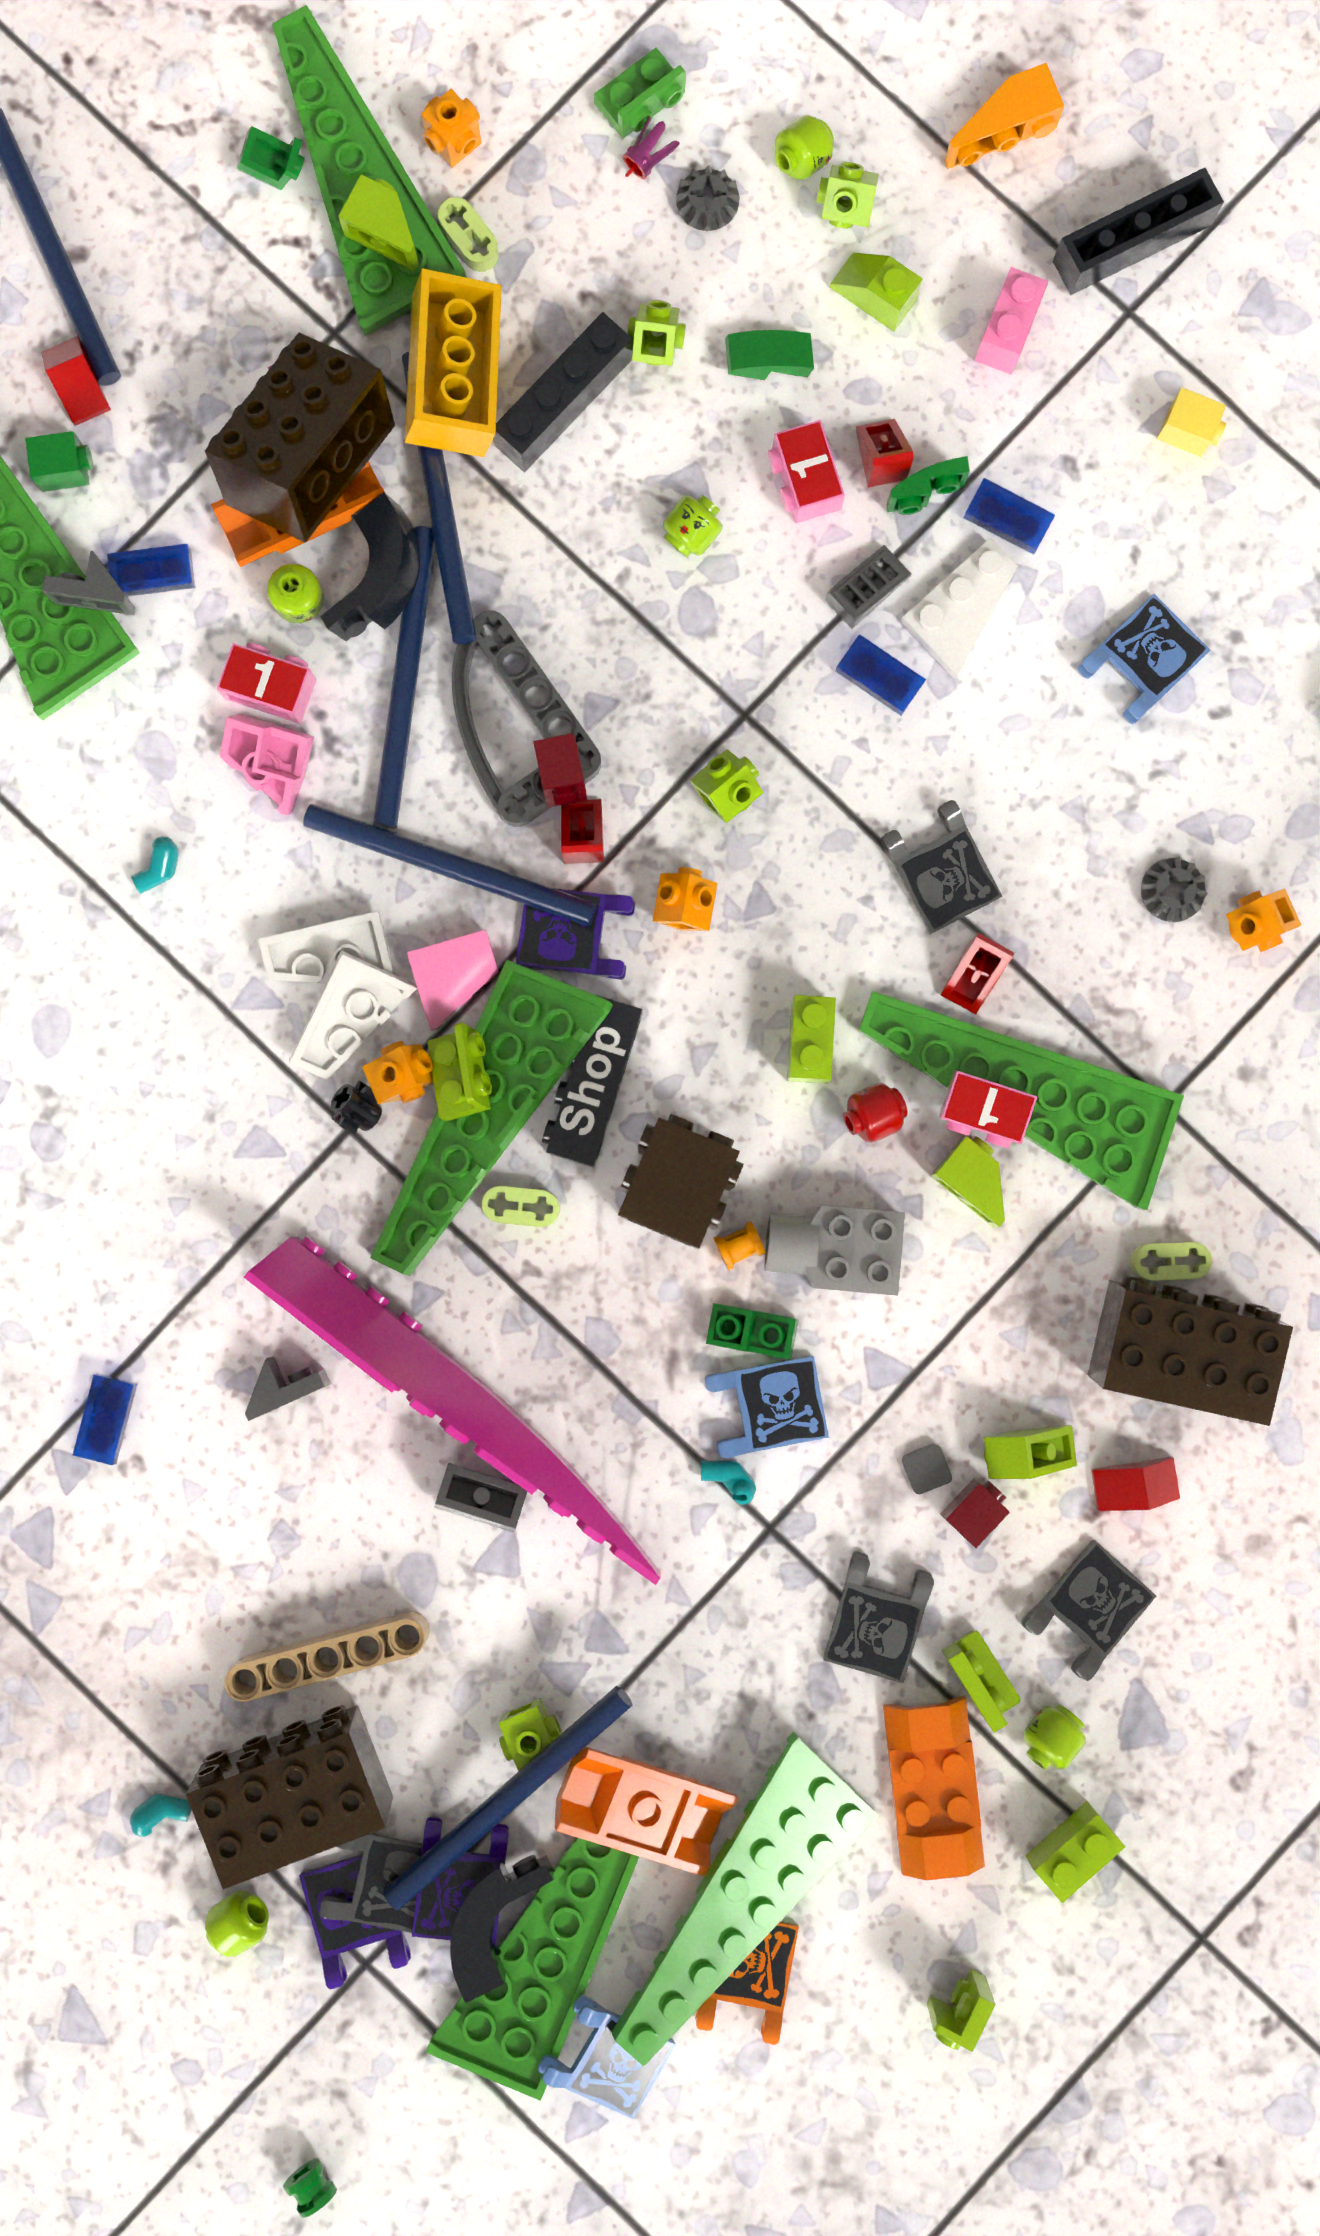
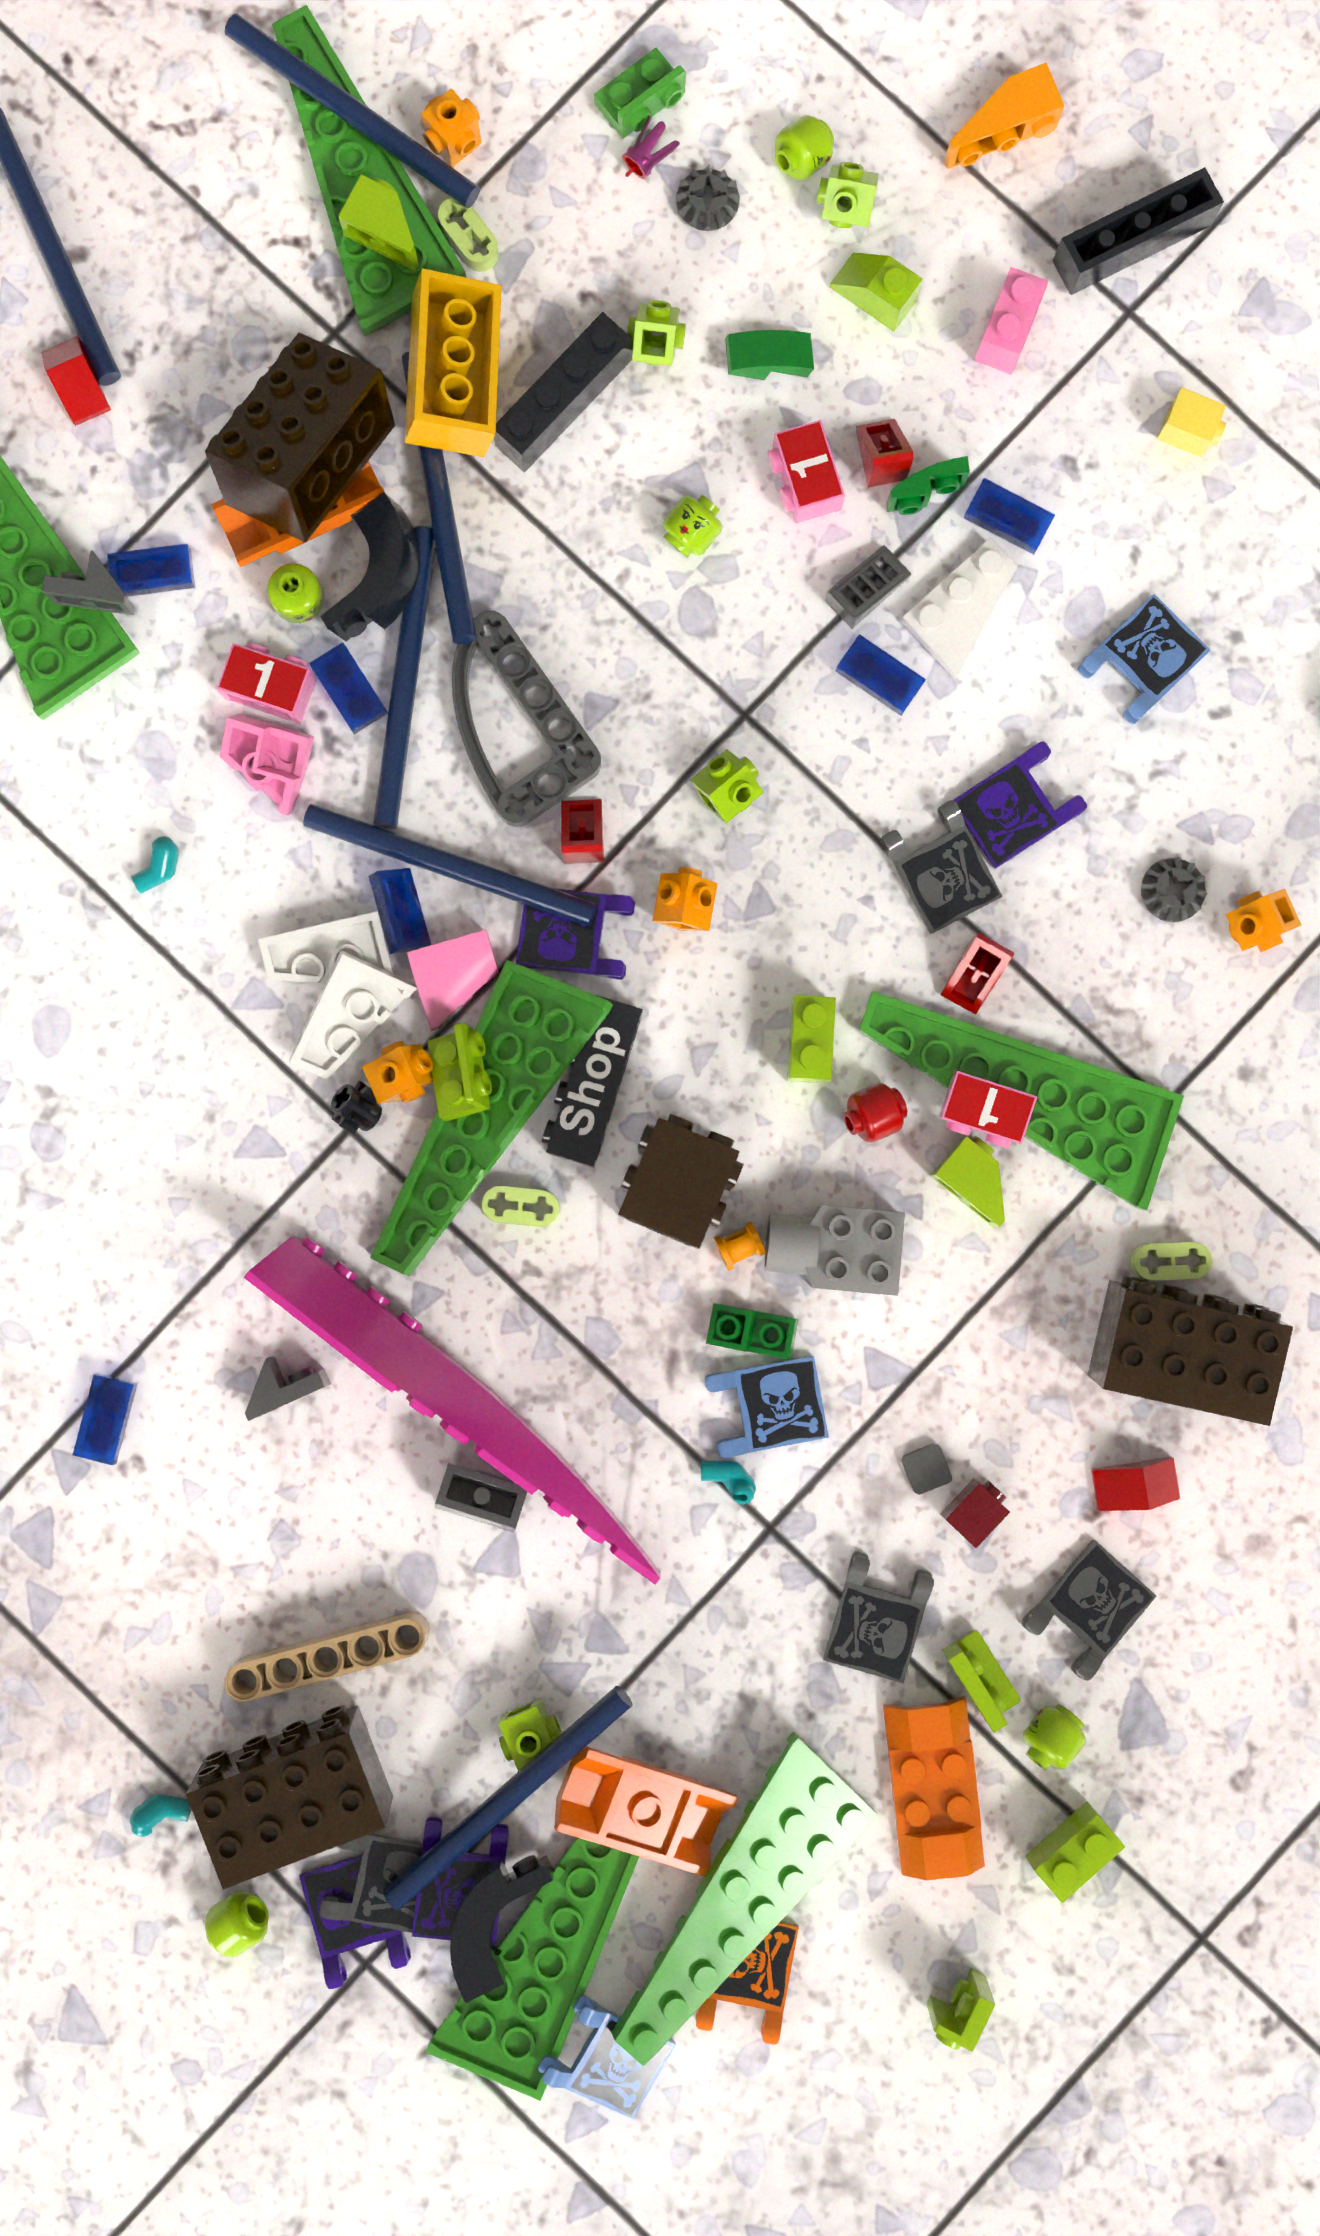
green brick [25,431,93,492] -> none
green bracket [236,126,304,190] -> none
green wheel [283,2158,337,2218] -> none
dark red panel [533,733,587,808] -> none
lime slope [984,1425,1077,1479] -> none
none -> dark blue piece [224,13,480,209]
none -> clear blue plate [309,642,388,735]
none -> clear blue plate [368,868,431,954]
none -> flag [954,741,1087,869]

